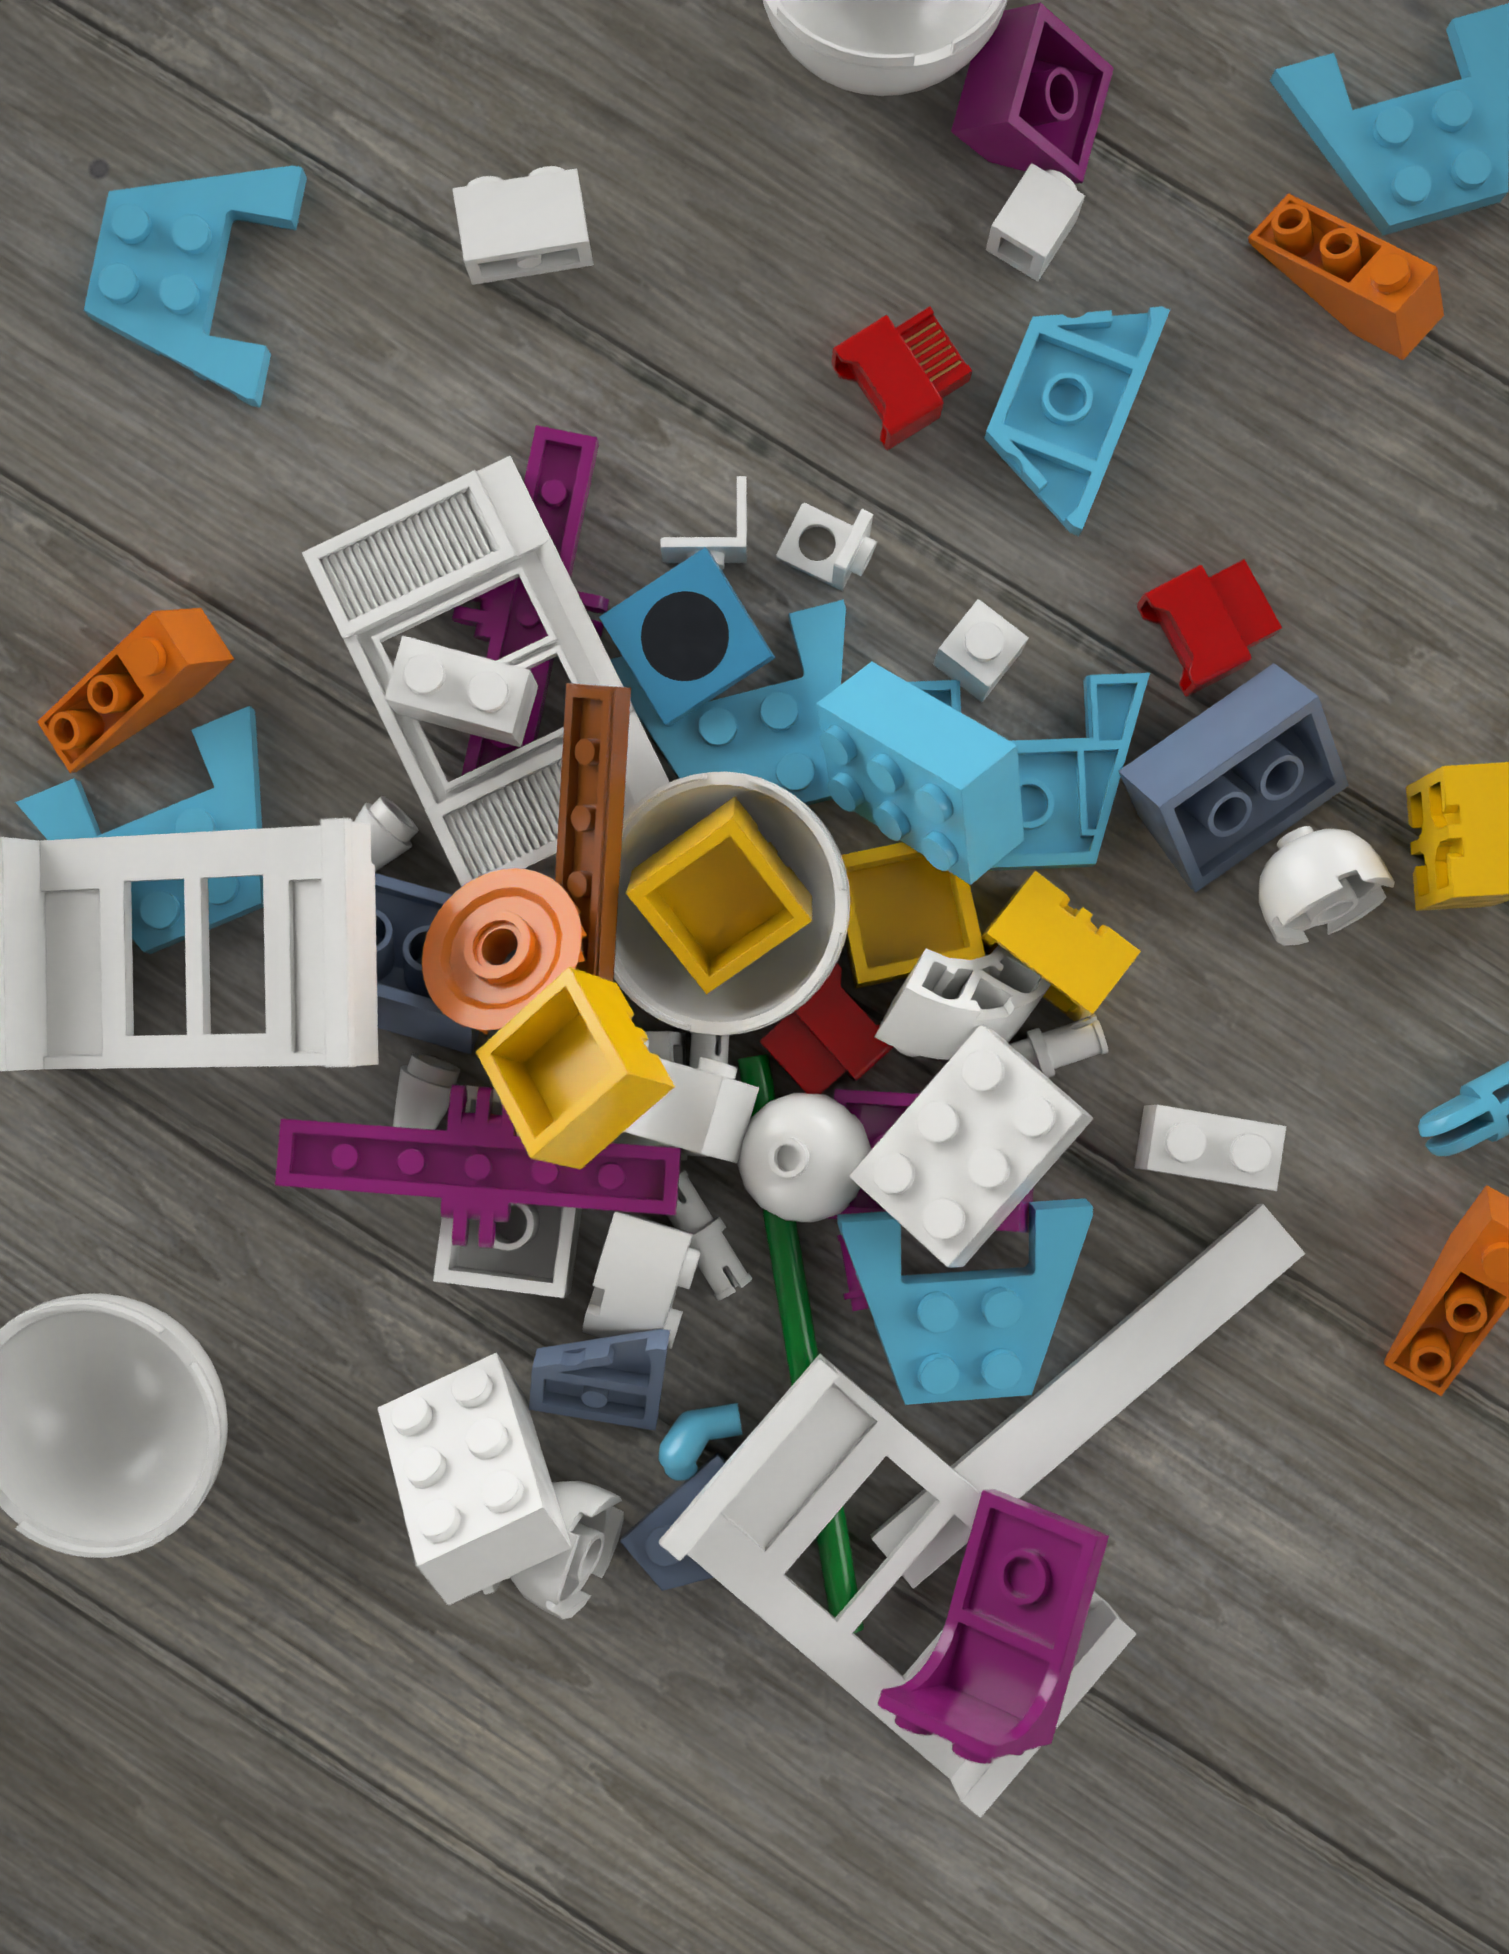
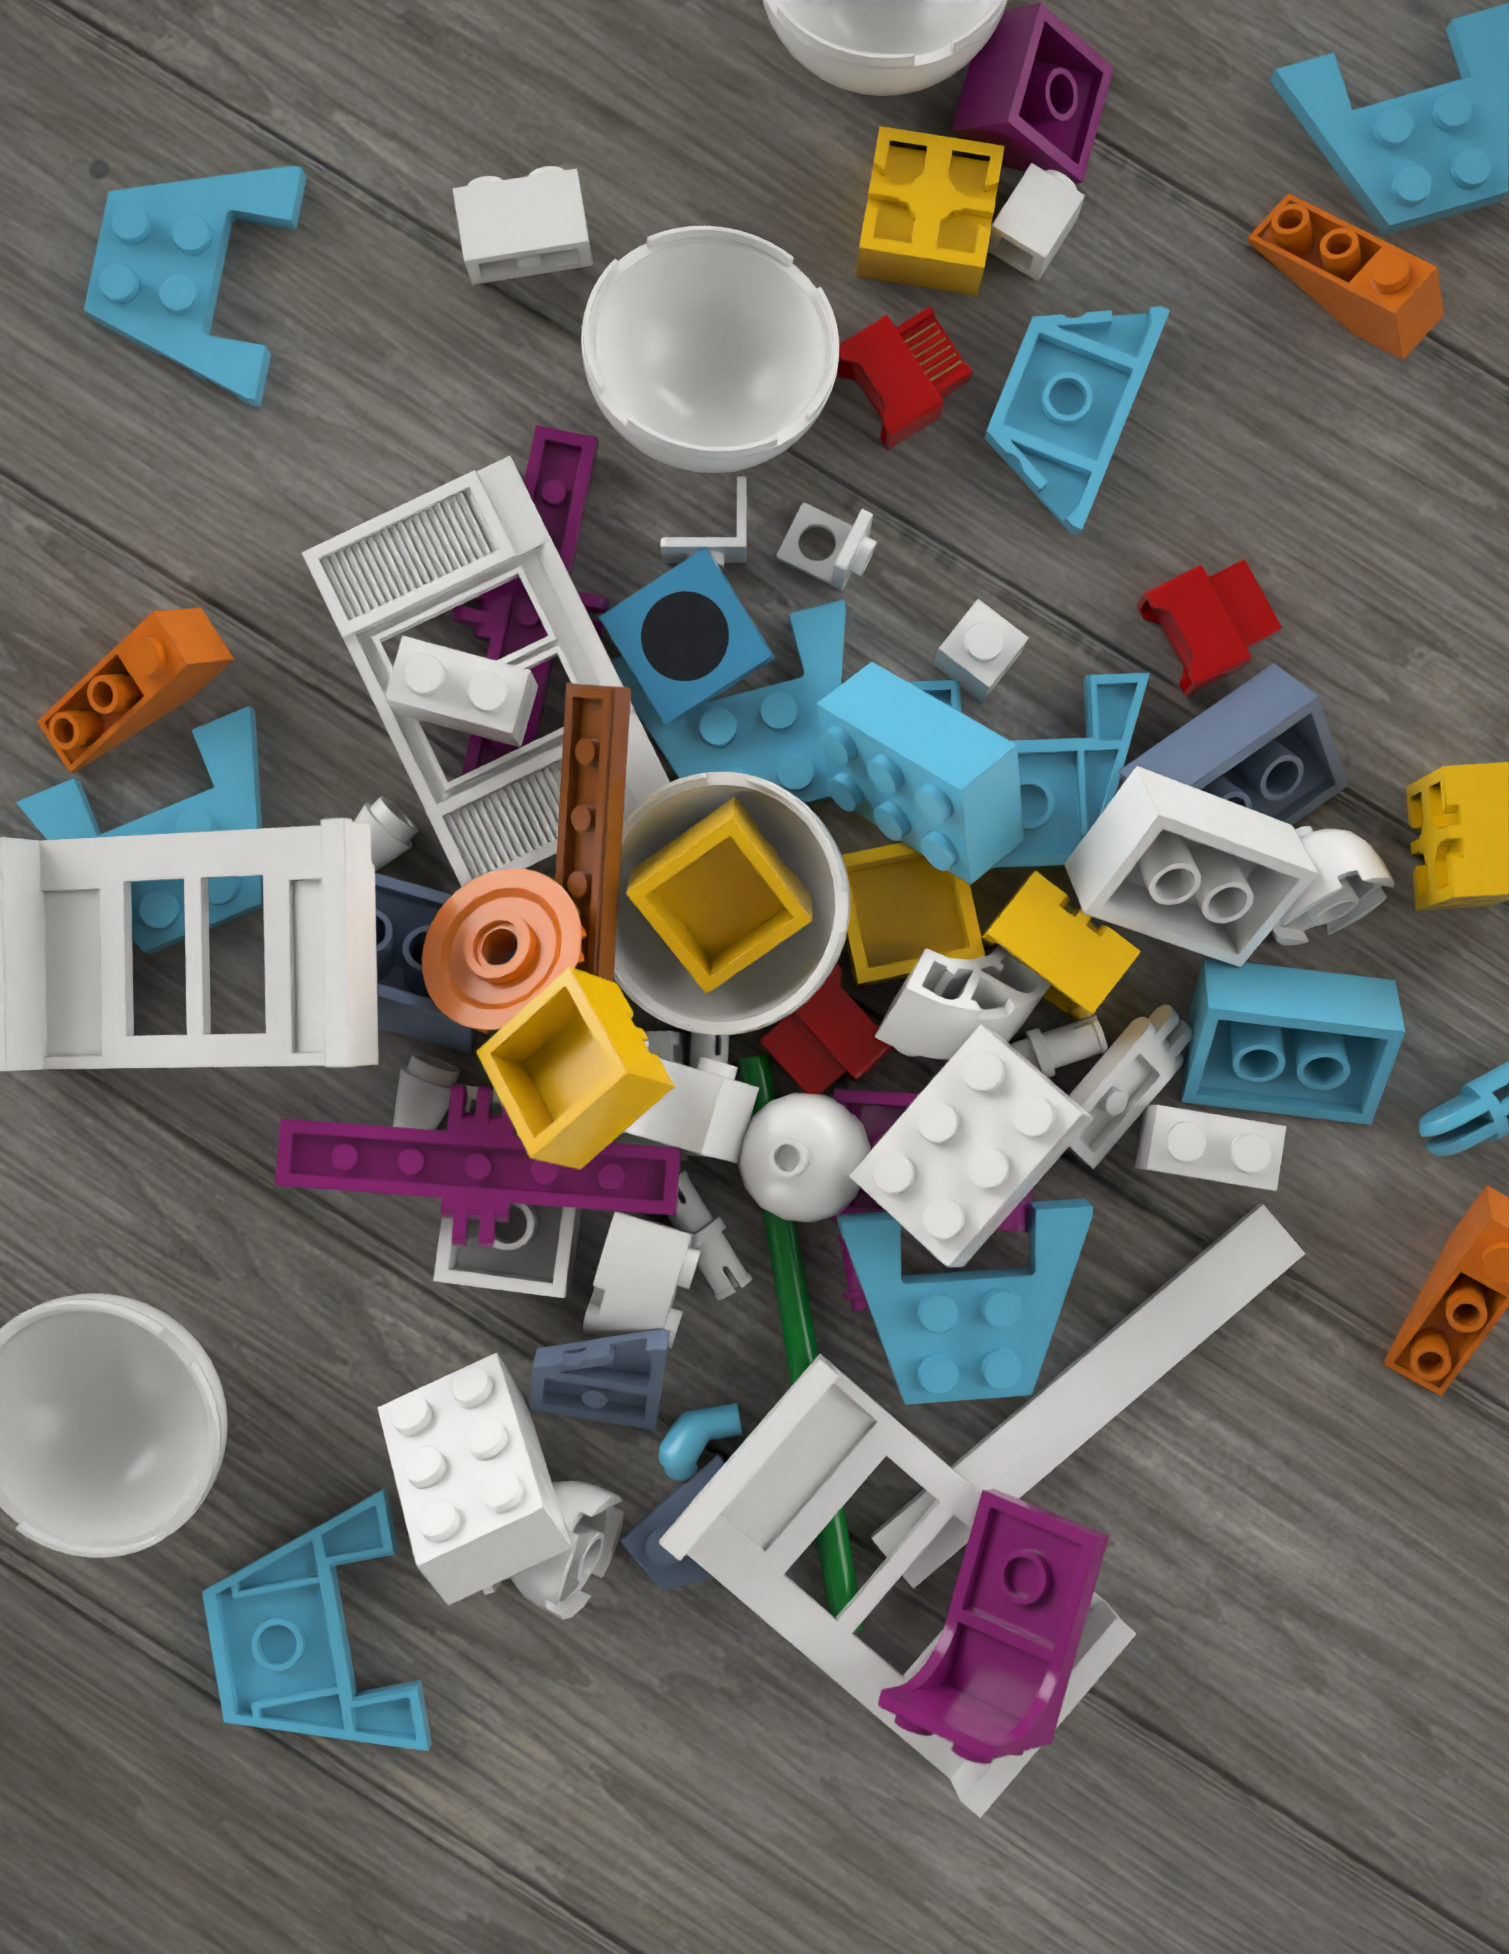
none -> medium azure wing [202,1487,432,1751]
none -> white piece [581,226,839,473]
none -> yellow piece [856,126,1005,296]
none -> white brick [1064,766,1318,967]
none -> white hinge [1068,1005,1193,1169]
none -> medium azure slope [1181,957,1405,1125]

